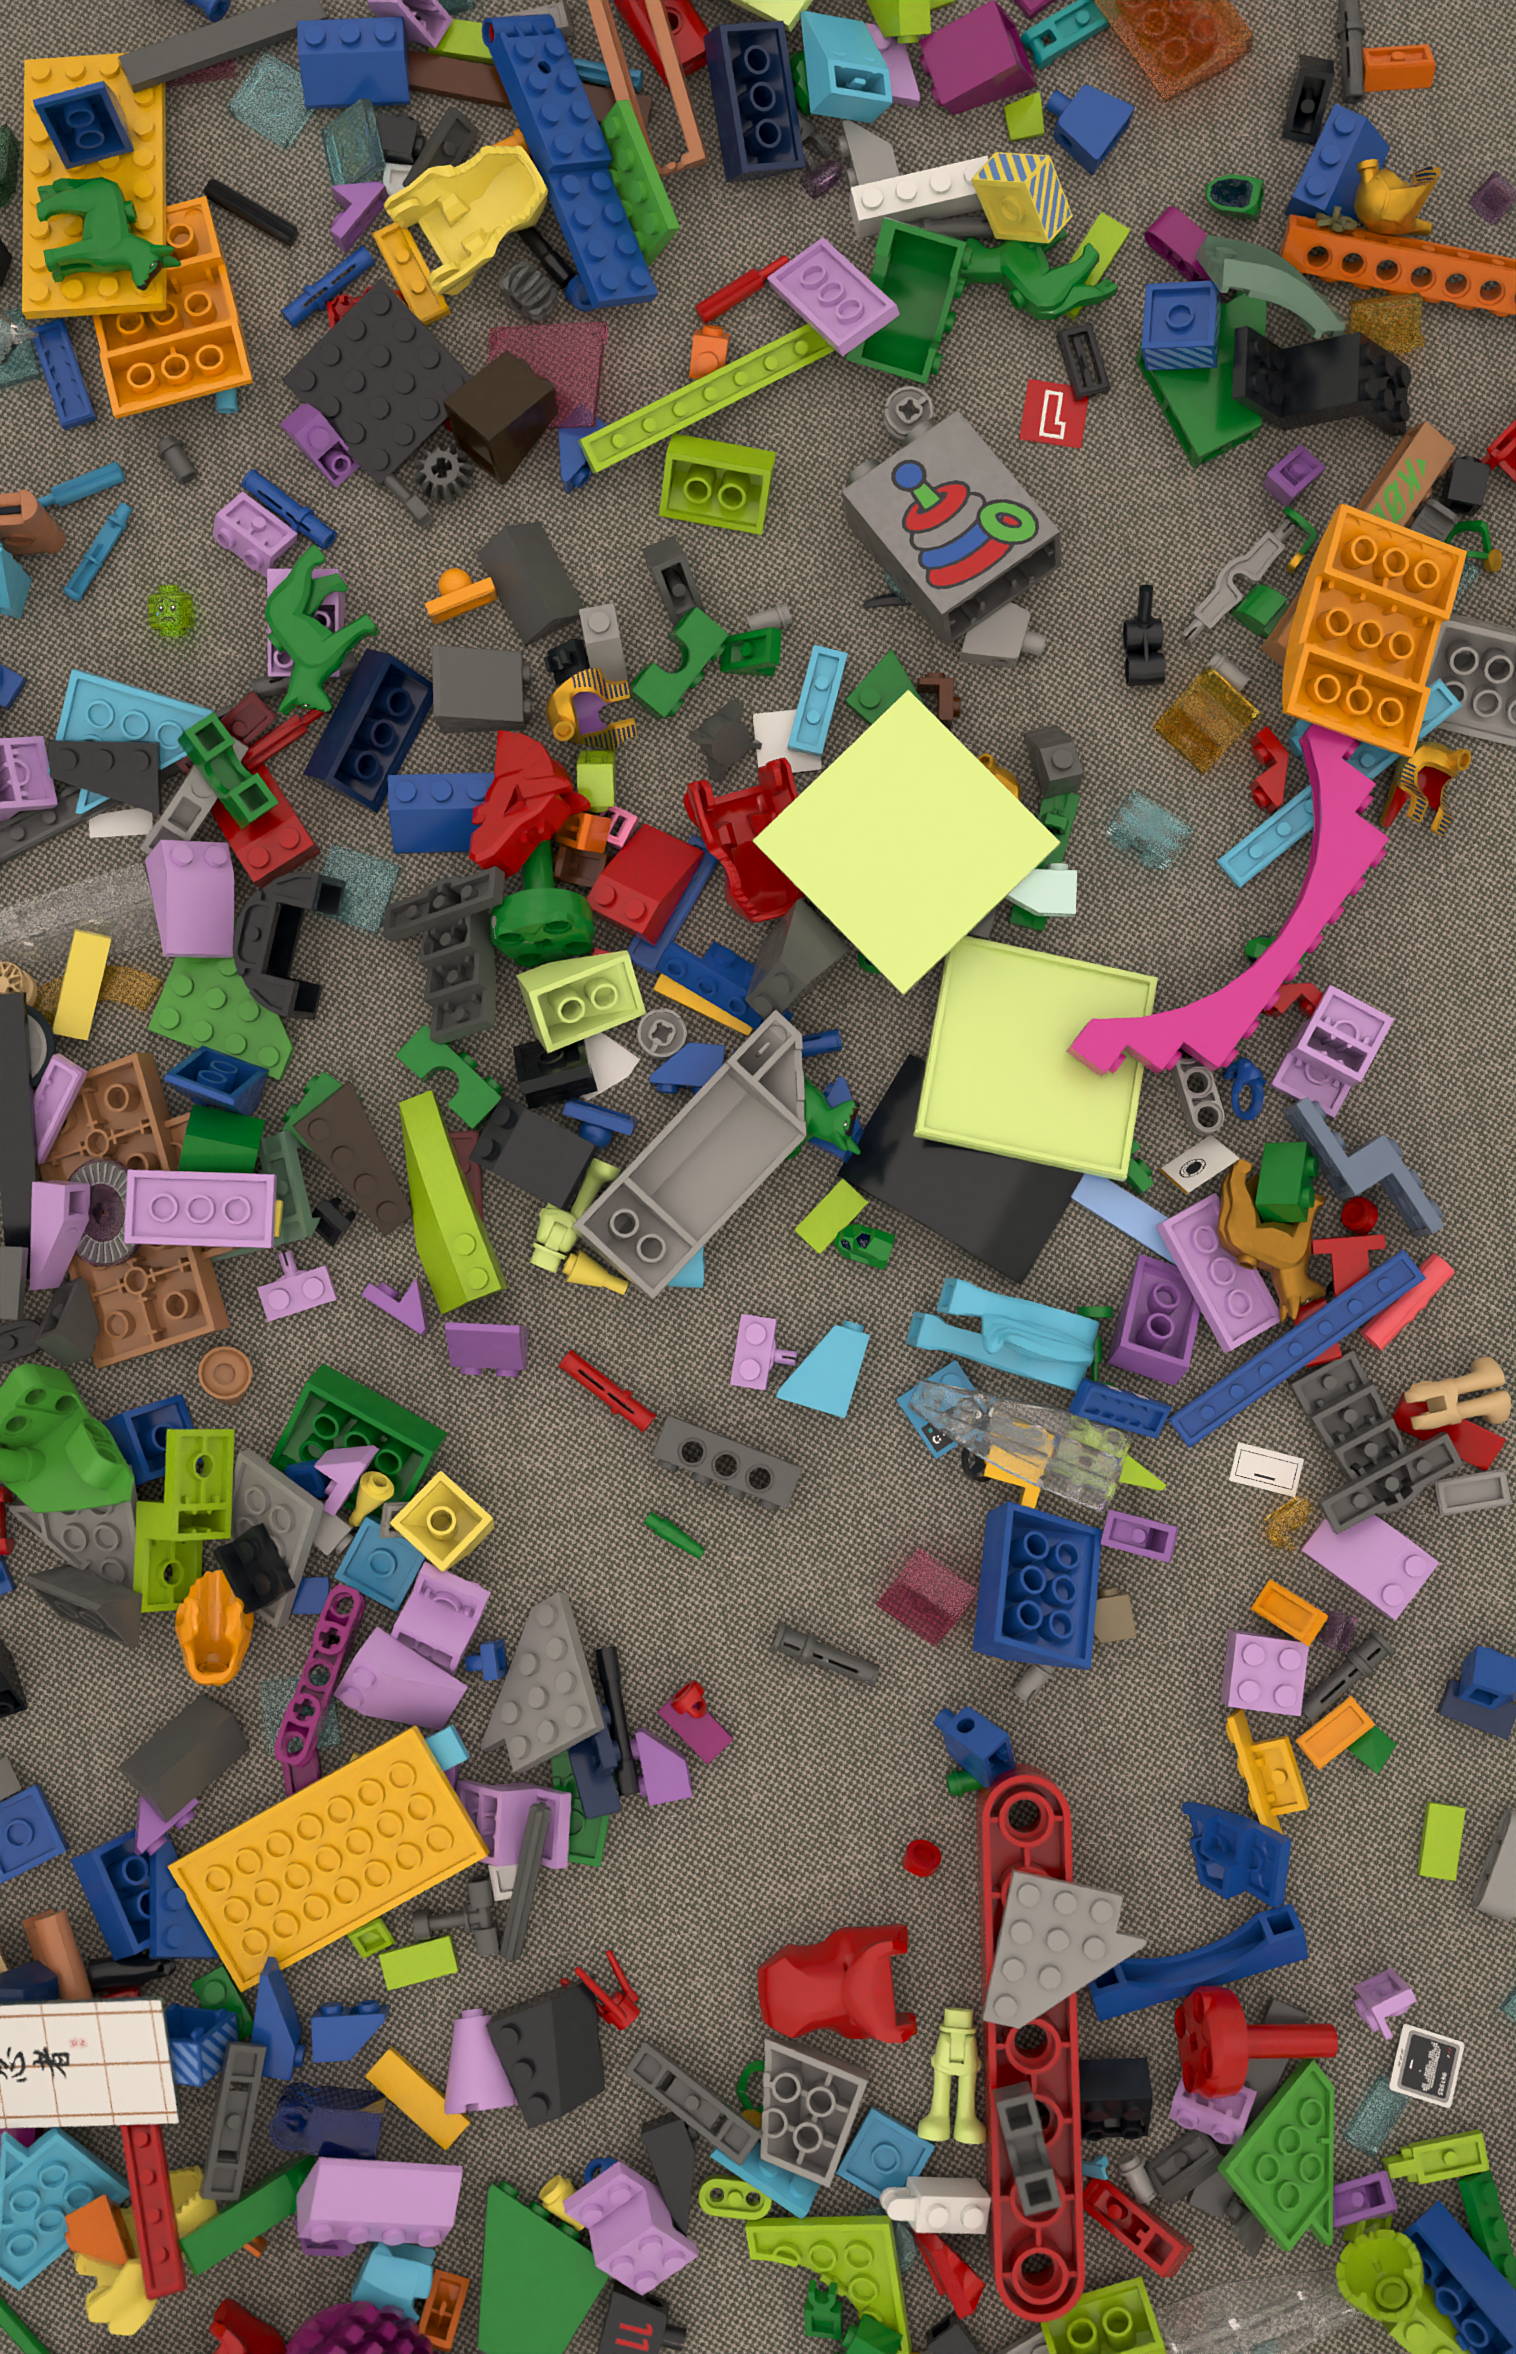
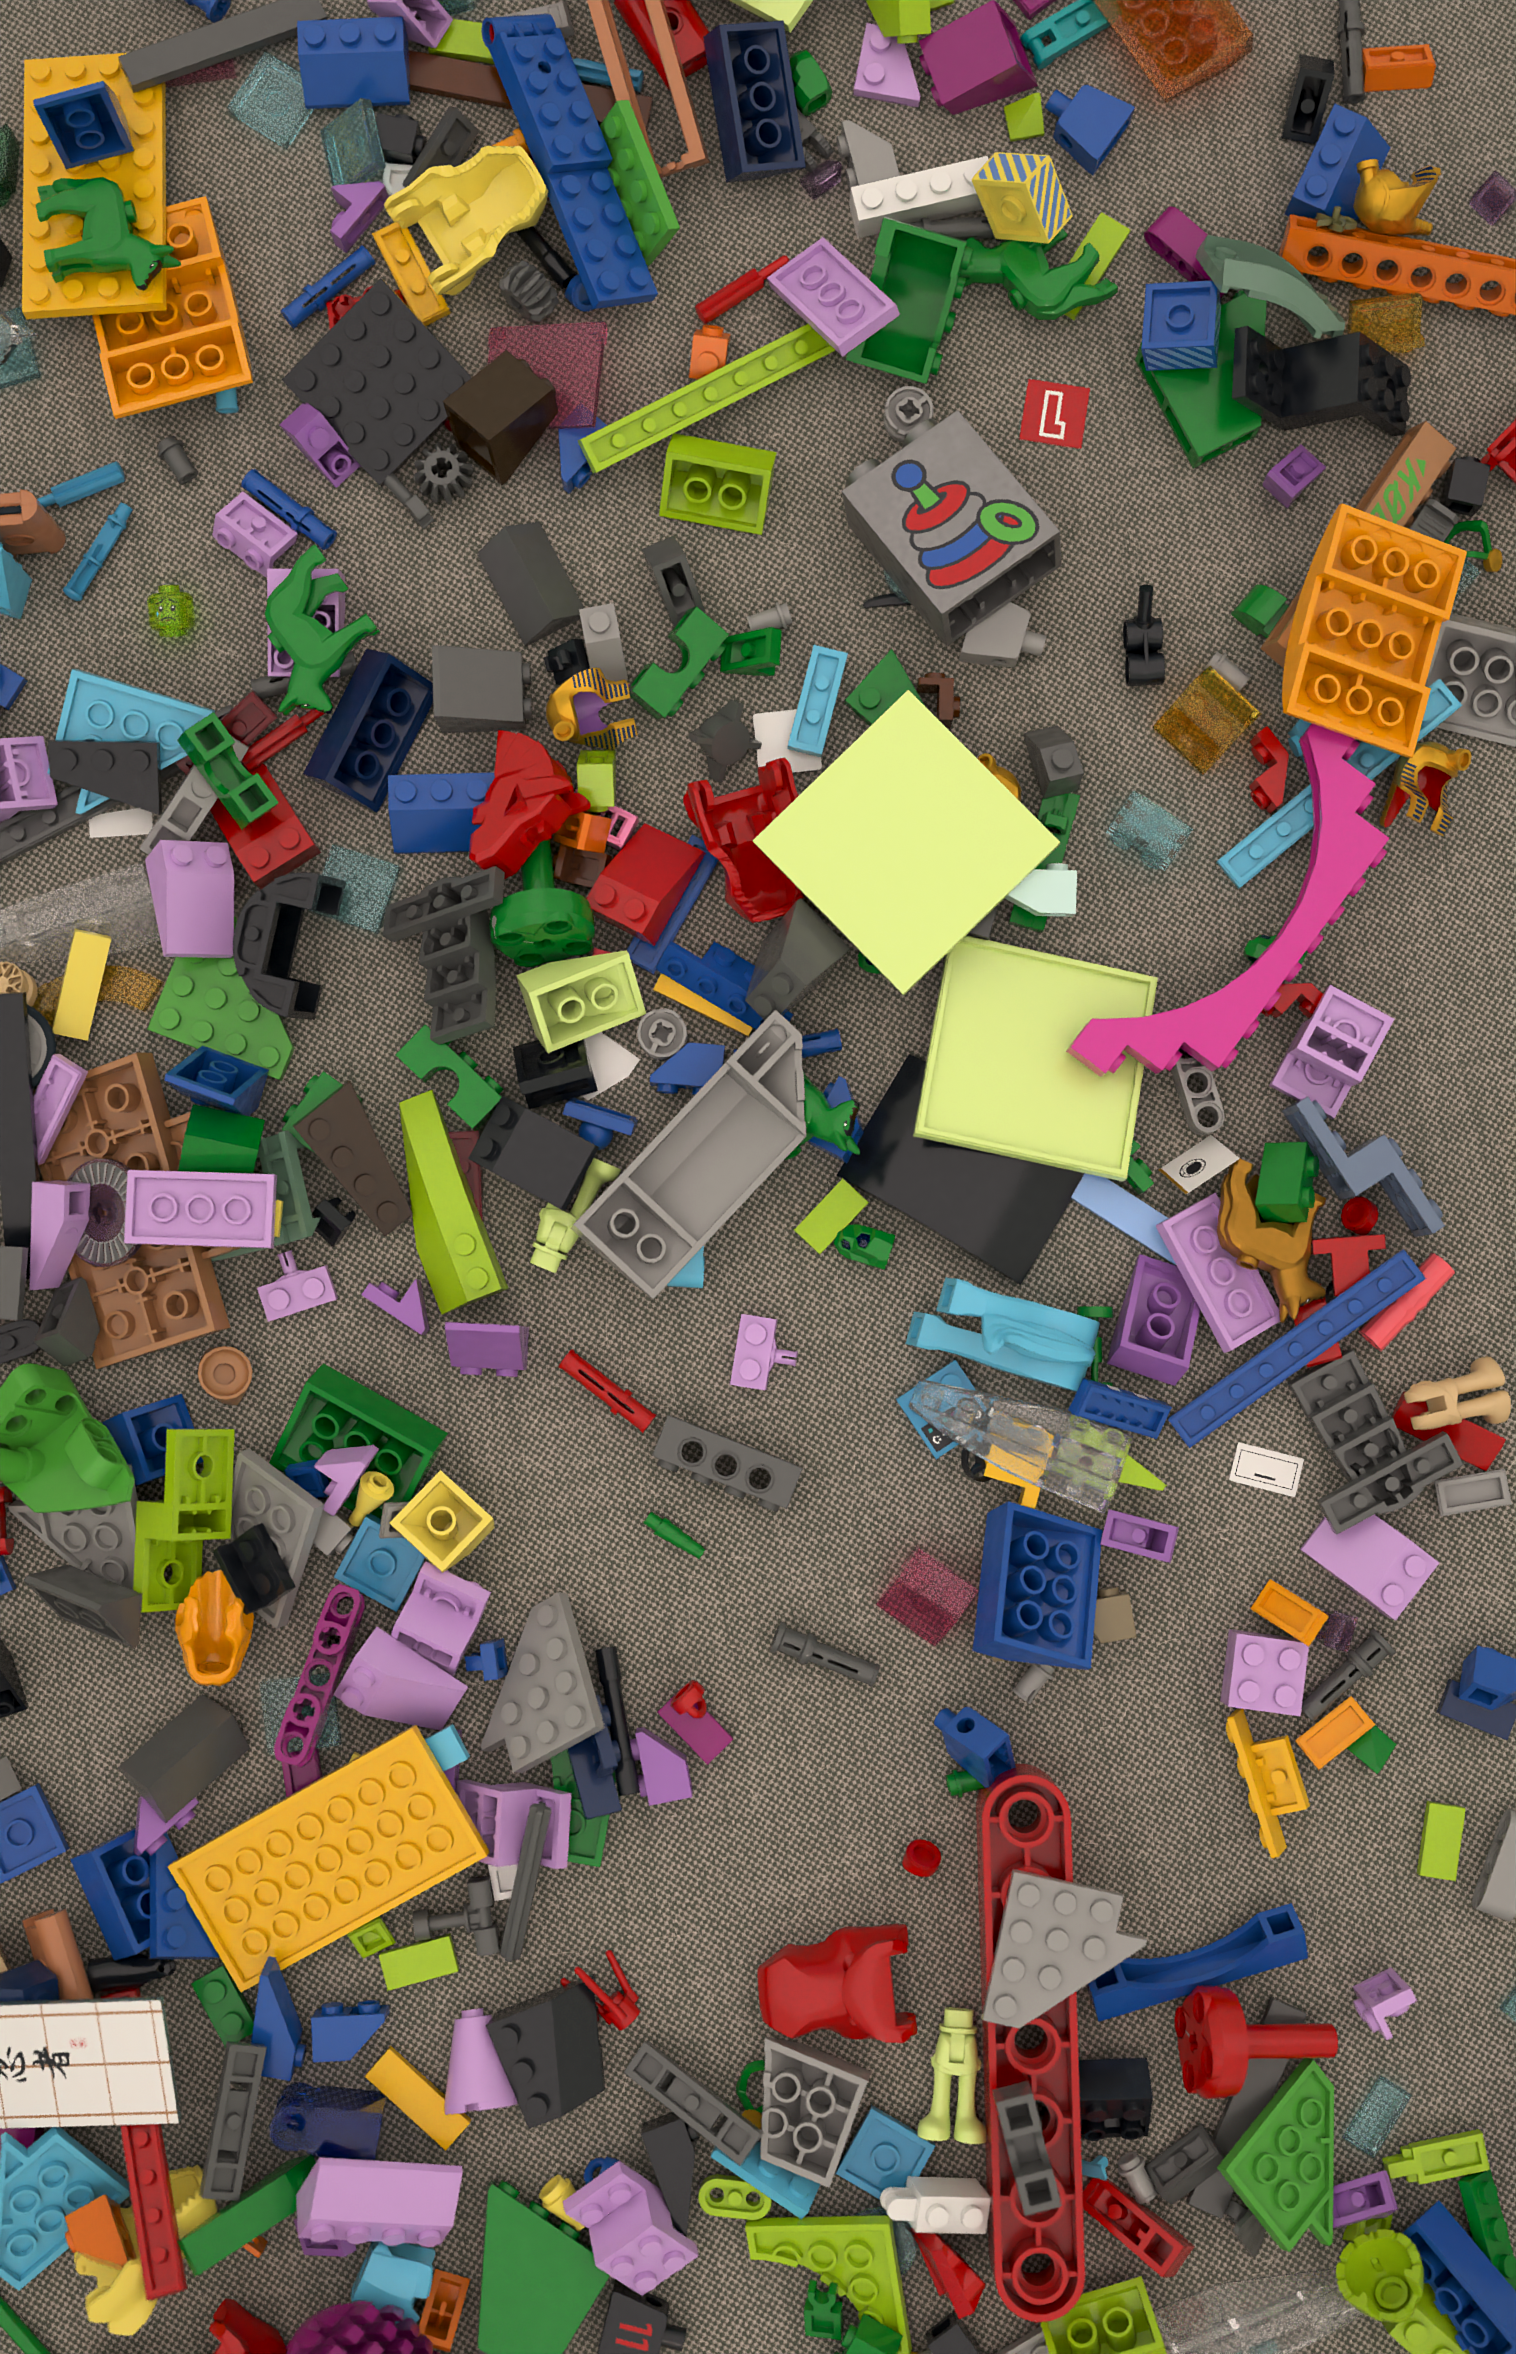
blue plate [30,318,98,431] -> none
blue container [162,2003,239,2087] -> none
black axle [203,179,299,246] -> none
blue tile [292,1576,330,1614] -> none
light orange tile [425,568,498,625] -> none
light yellow cone [562,1249,629,1295] -> none
medium azure slope [776,1320,870,1418] -> none
medium azure slope [800,11,893,123] -> none
black tile [1056,323,1111,401] -> none
lavender bracket [1169,2077,1257,2145] -> none
light grey piece [1180,519,1296,644] -> none
blue slope [1182,1801,1292,1908] -> none
rock [1204,174,1265,221] -> none
blue piece [1222,1057,1267,1121] -> none
clear yellow bracket [1263,1495,1314,1552] -> none
green piece [1282,506,1317,574] -> none
sticker [1389,2024,1464,2108] -> none

